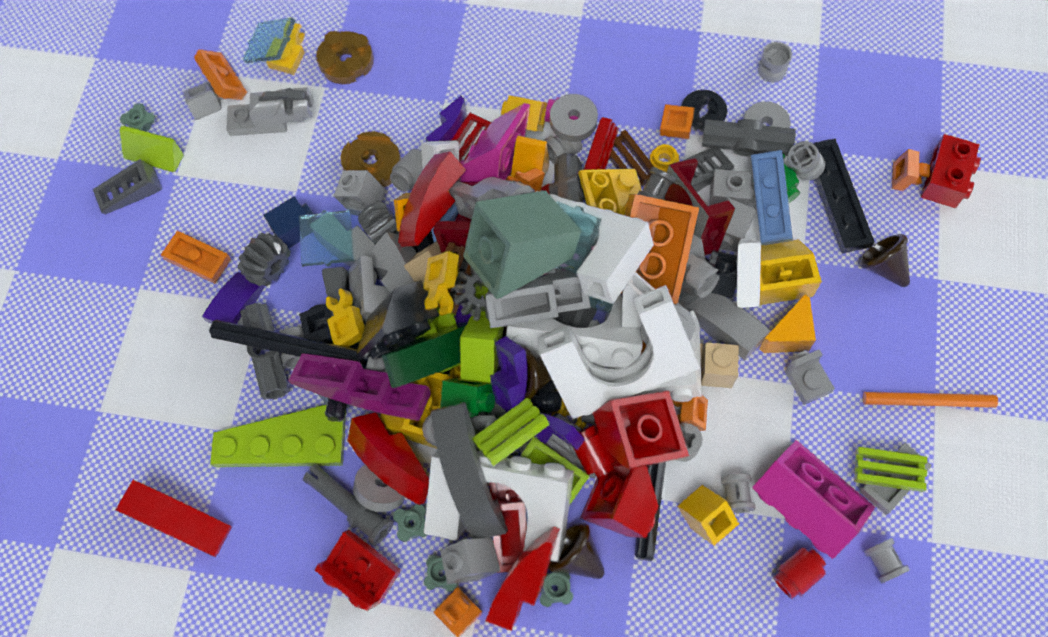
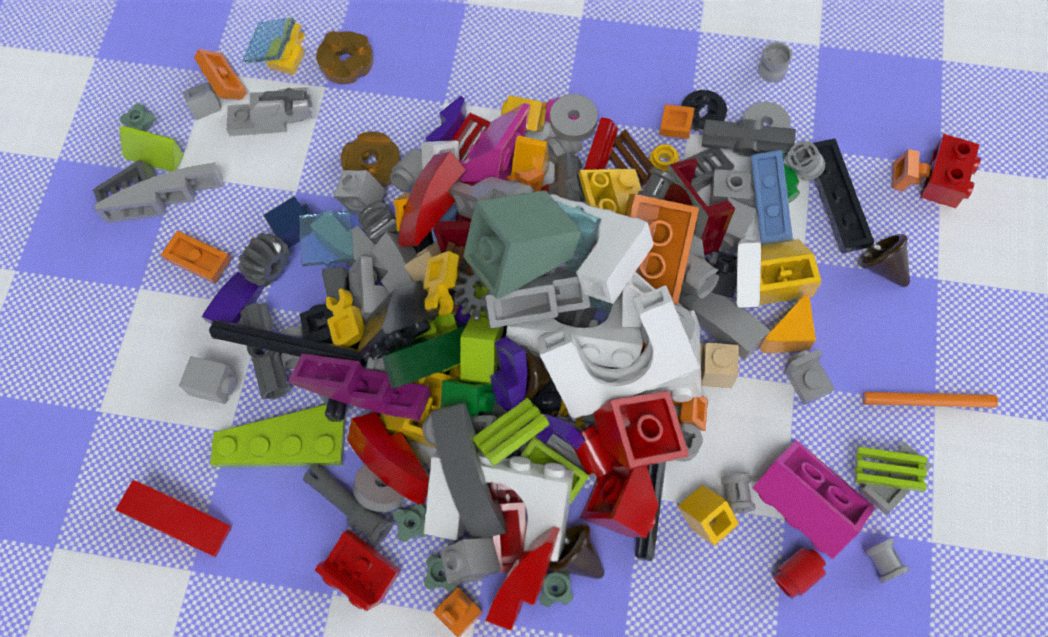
none -> light grey slope [95,162,223,223]
none -> light grey brick [179,356,236,404]

